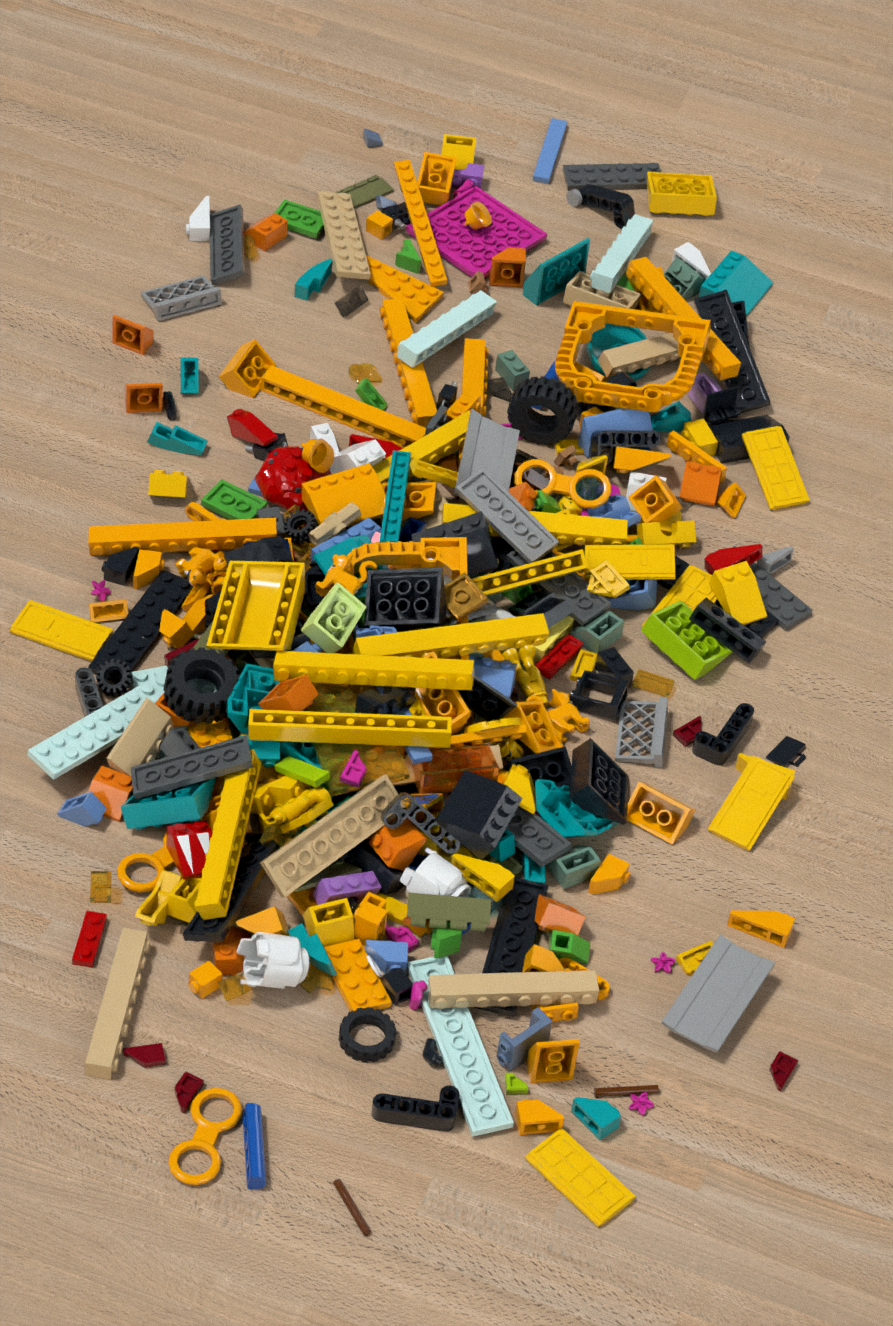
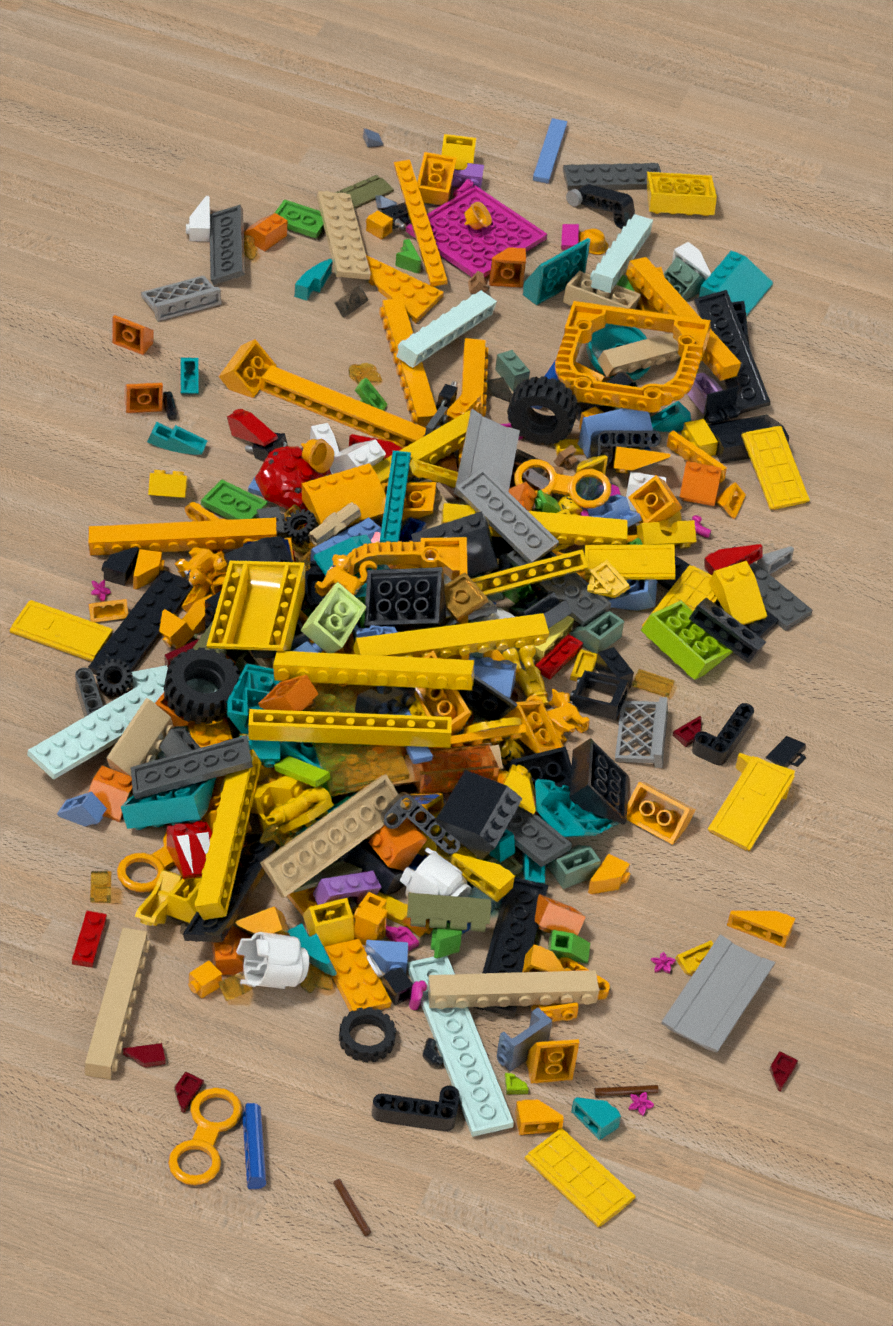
dark pink tile [340,750,367,788] -> none
none -> dark pink tile [561,224,579,250]
none -> light orange piece [578,228,609,255]
none -> dark pink arm [690,515,712,538]

